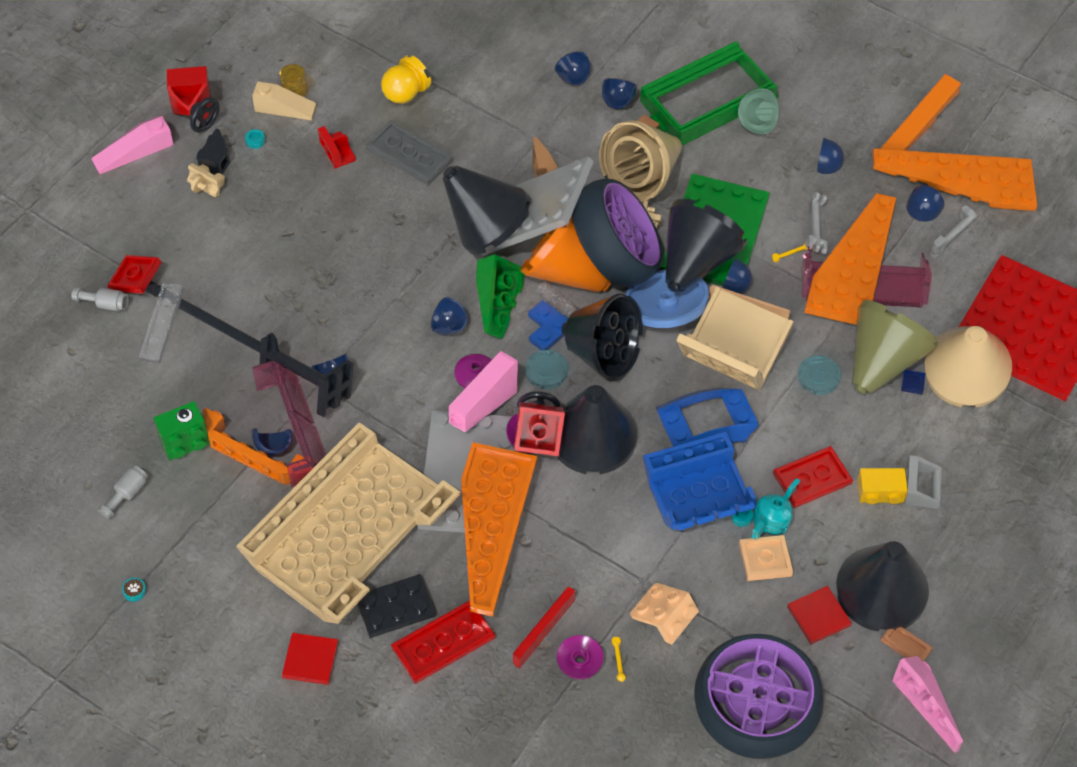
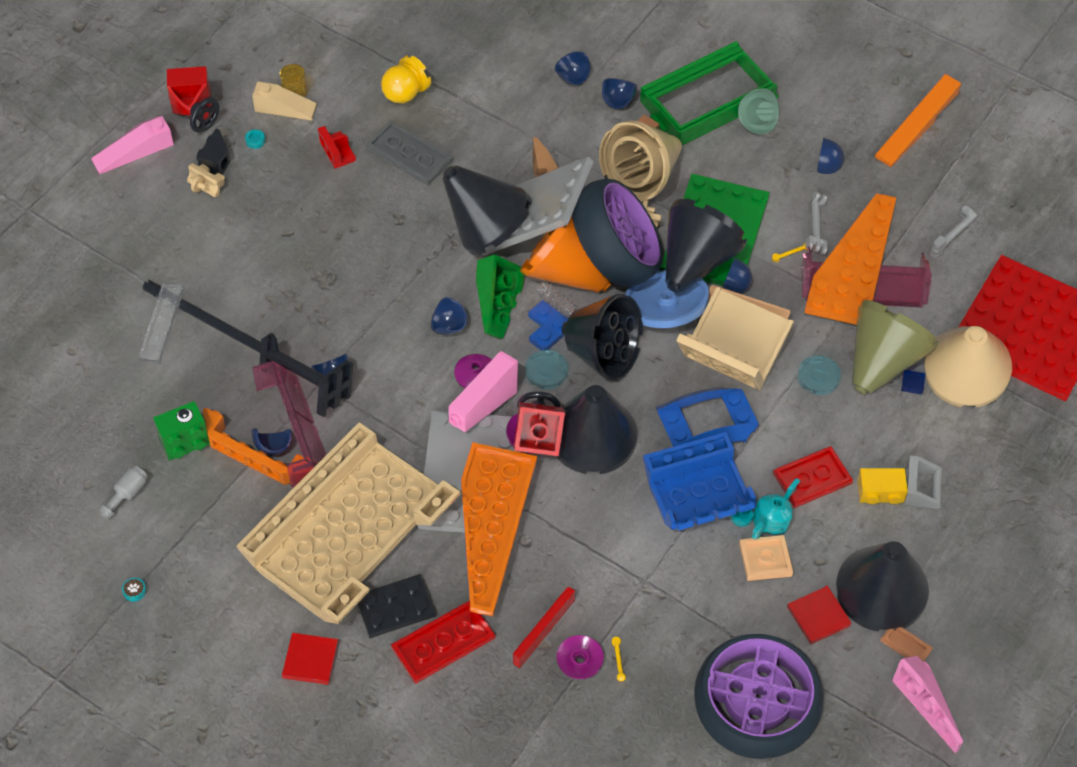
light grey piece [72,287,129,312] -> none
red tile [107,255,162,294] -> none
light nougat bracket [630,583,699,644] -> none
orange wing [872,148,1037,211] -> none
dark blue helmet [906,185,944,222] -> none

